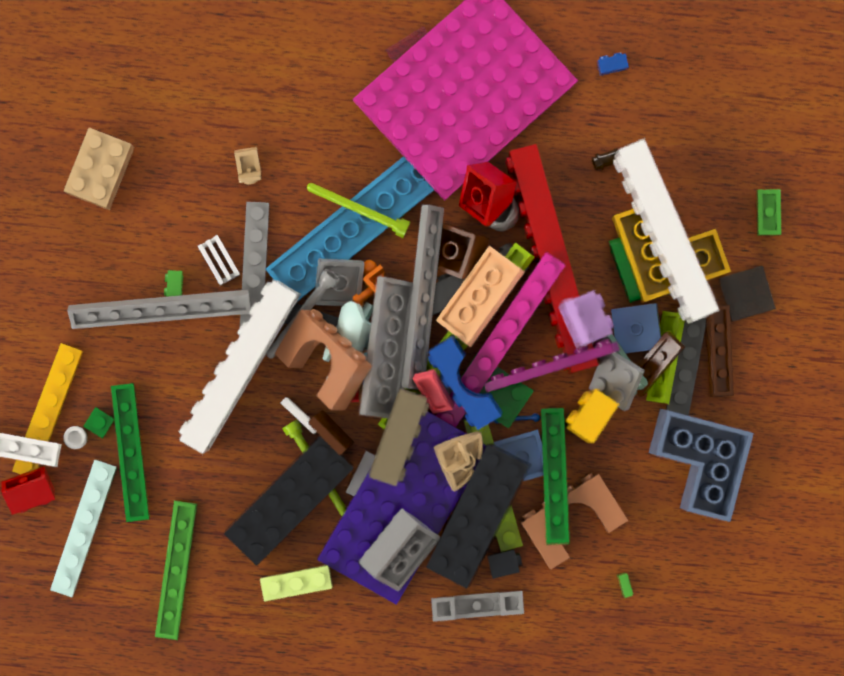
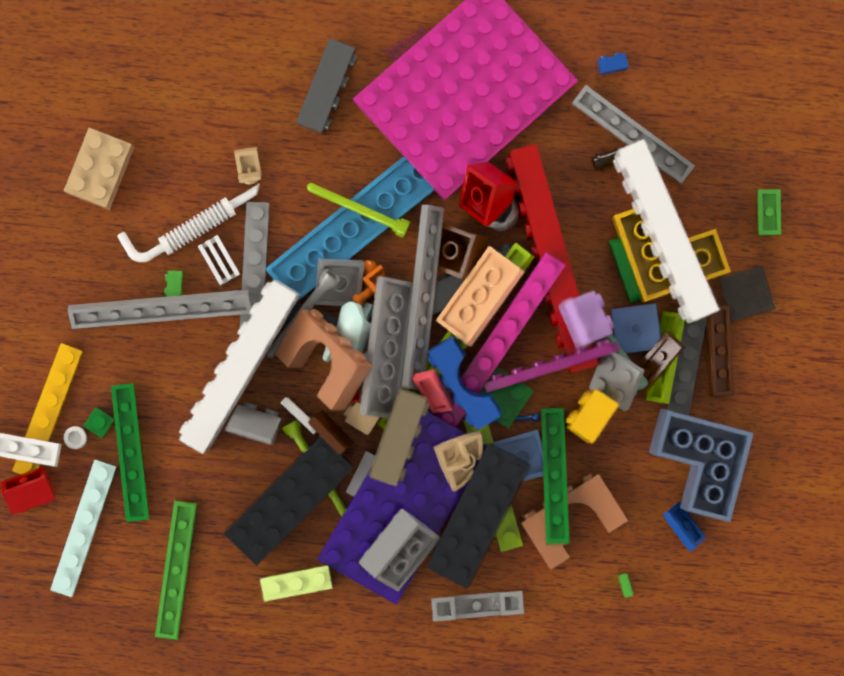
black brick [487,549,523,579] -> none
none -> white piece [117,183,260,263]
none -> light grey slope [226,402,283,444]
none -> dark grey brick [296,38,358,135]
none -> tan brick [344,402,380,436]
none -> light grey plate [572,85,695,185]
none -> blue plate [662,502,706,552]

